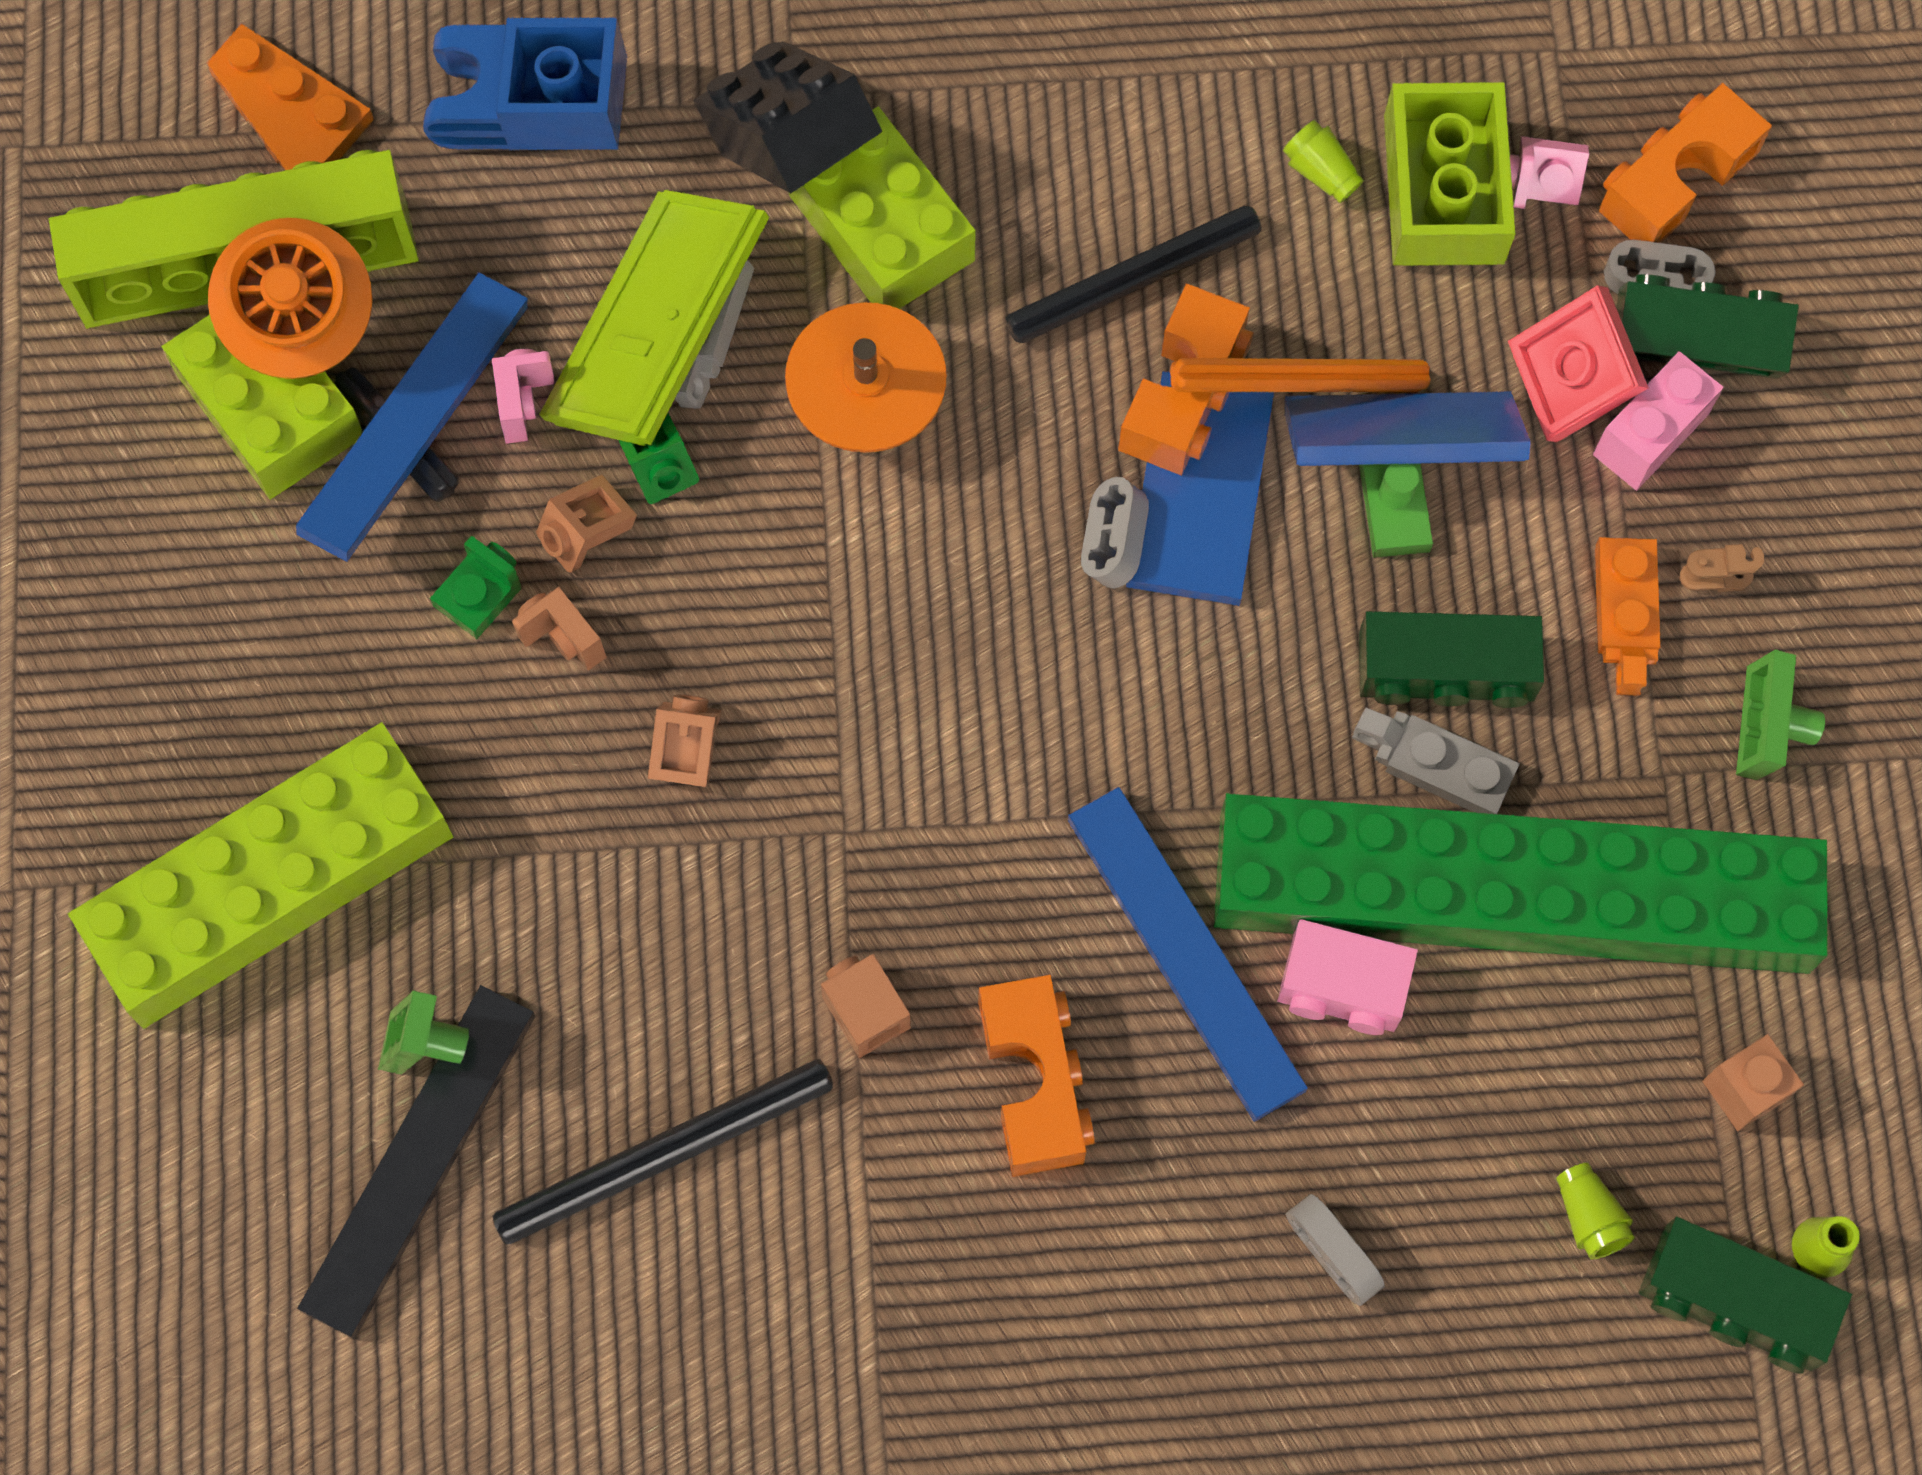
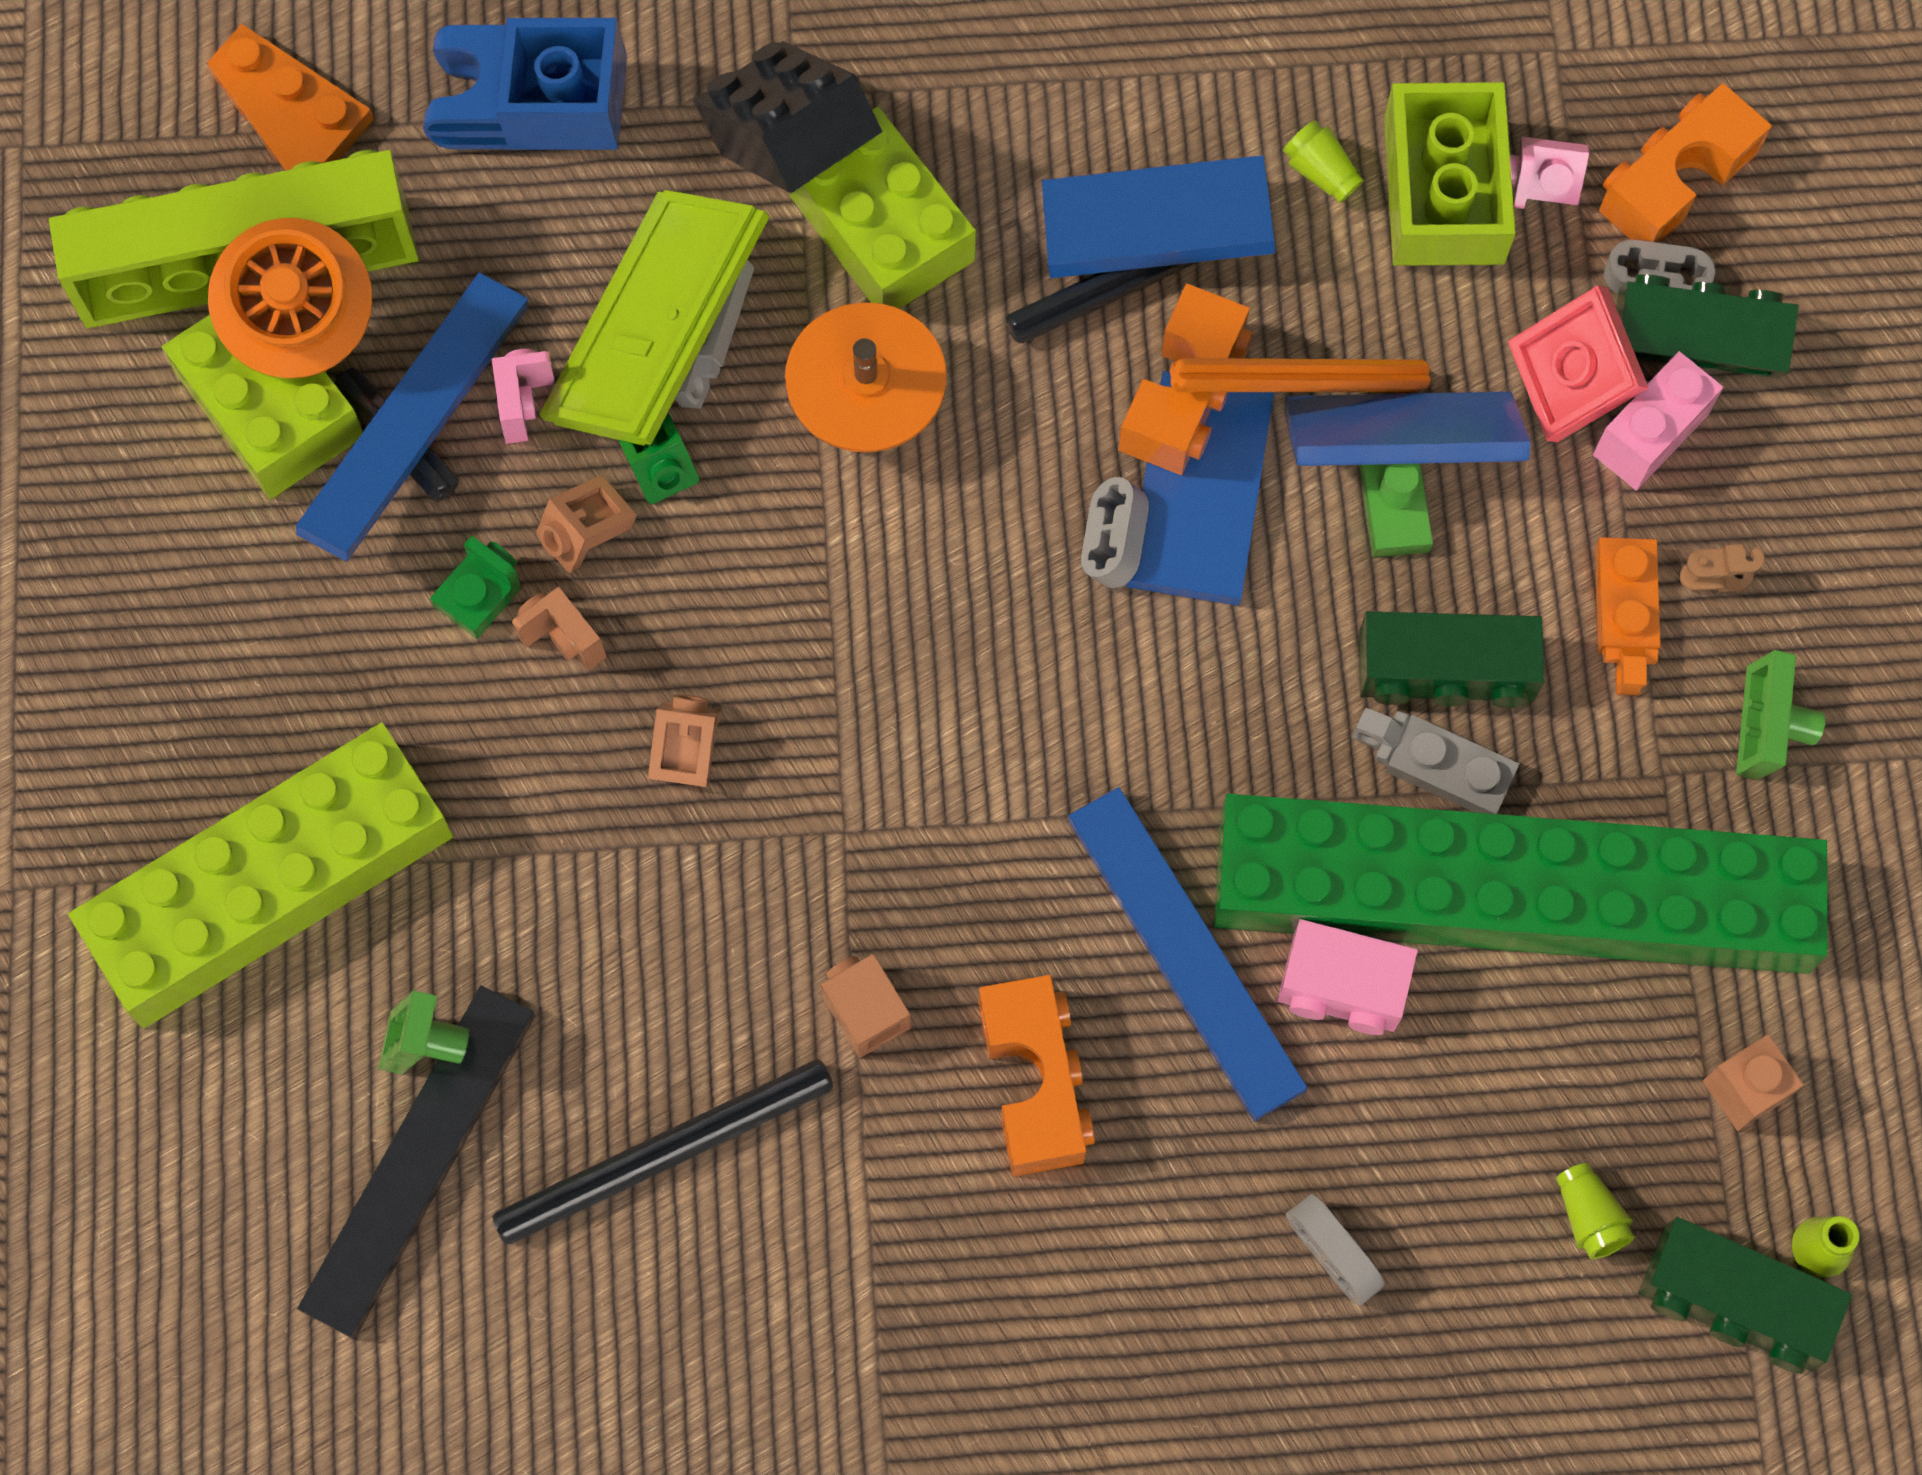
none -> blue tile [1042,155,1275,278]

